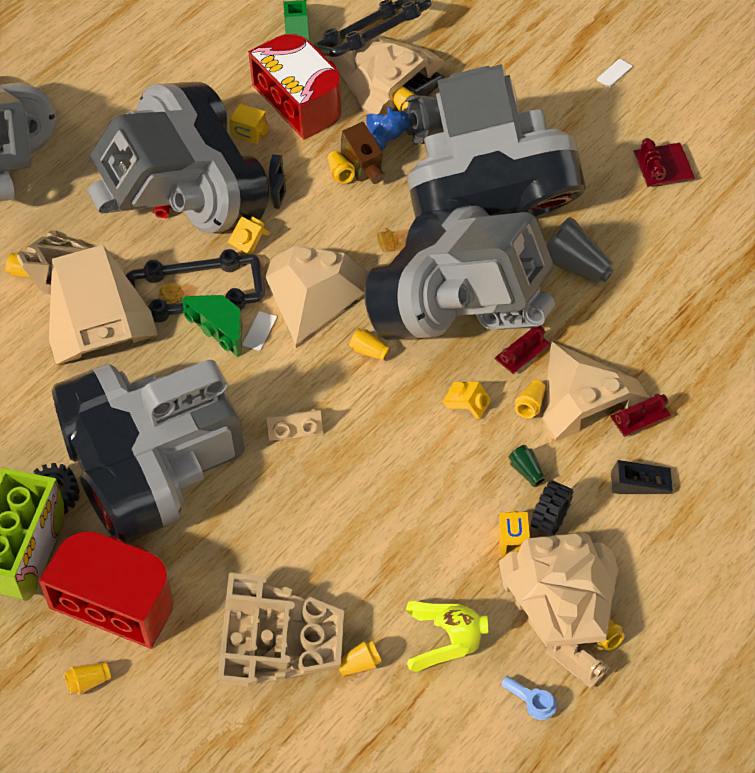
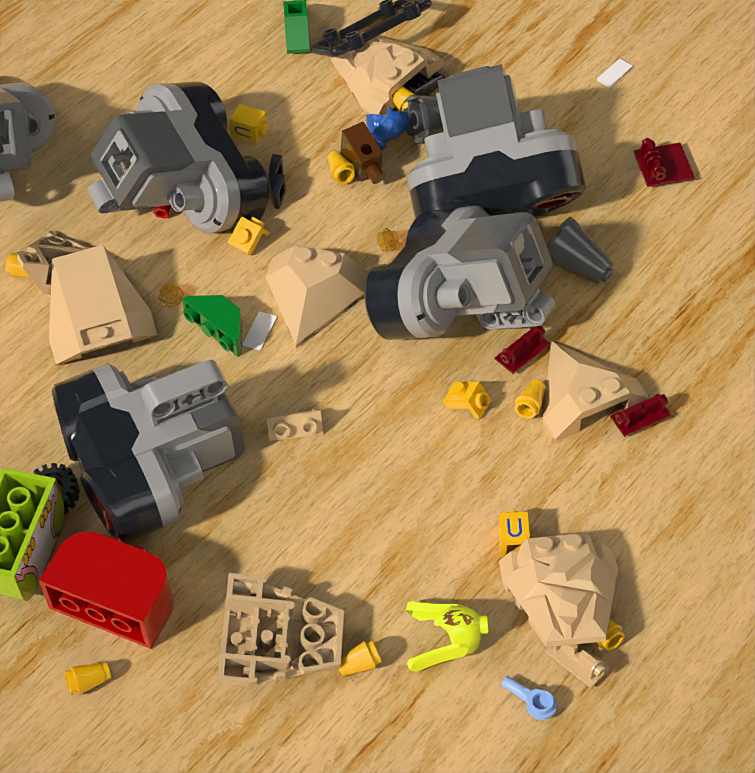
black bar [126,249,265,323] -> none
red brick [248,34,342,140] -> none
yellow cone [349,328,390,361] -> none
dark green cone [508,445,546,487] -> none
black tyre [531,480,574,536] -> none
black slope [611,460,673,494] -> none

